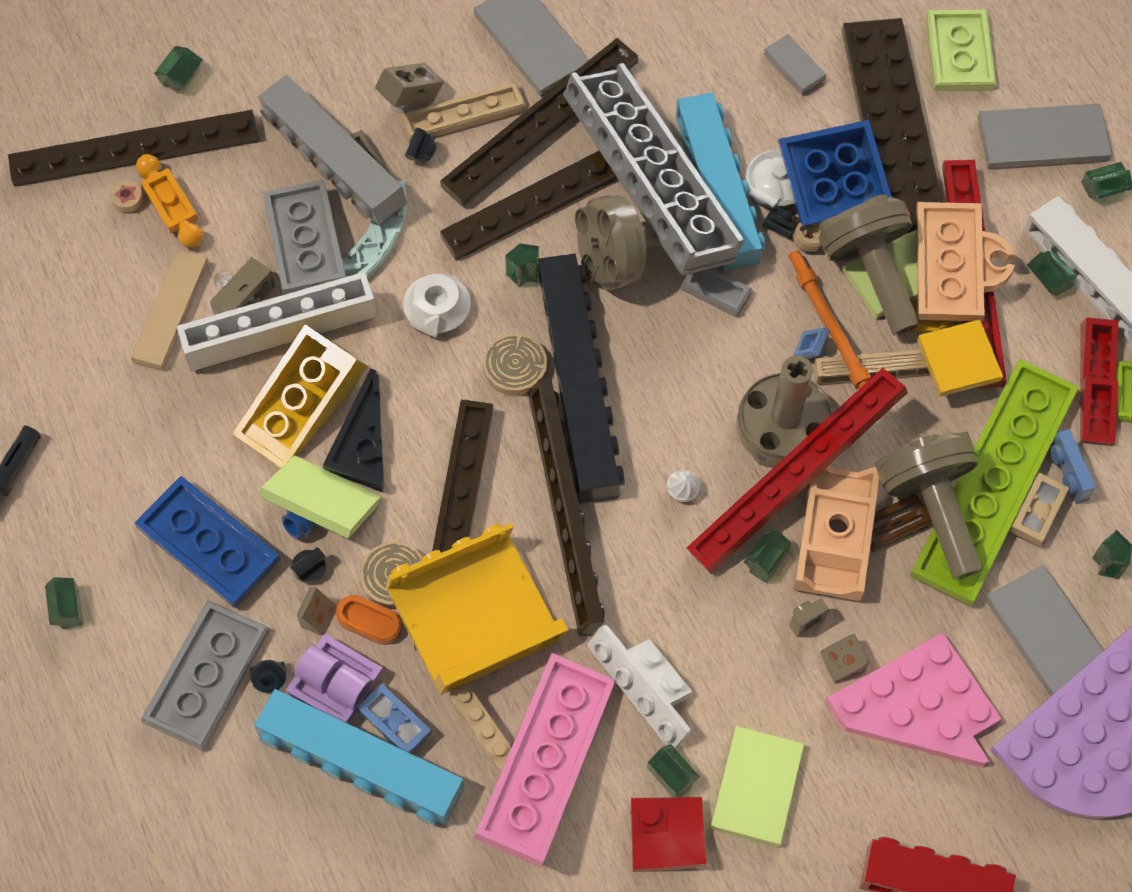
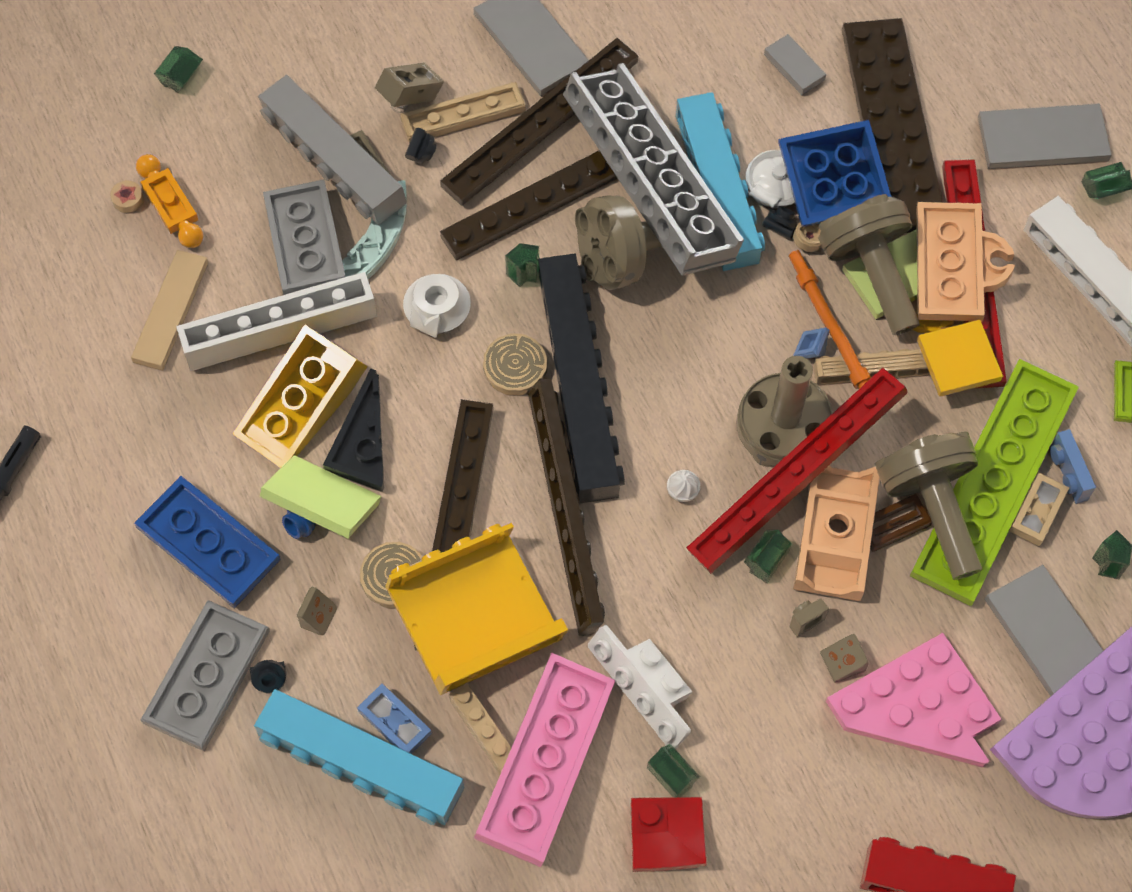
dark brown plate [8,109,259,187] -> none
clear green piece [45,577,83,629] -> none
dark tan piece [210,257,275,315] -> none
lavender plate [286,633,383,724] -> none
black plate [290,547,326,583] -> none
orange tile [336,595,402,645] -> none
light grey tile [681,268,752,318] -> none
yellowish green tile [710,726,804,847] -> none
yellowish green tile [926,10,996,91] -> none
clear green piece [1026,248,1077,296] -> none
red slope [1080,317,1119,445] -> none

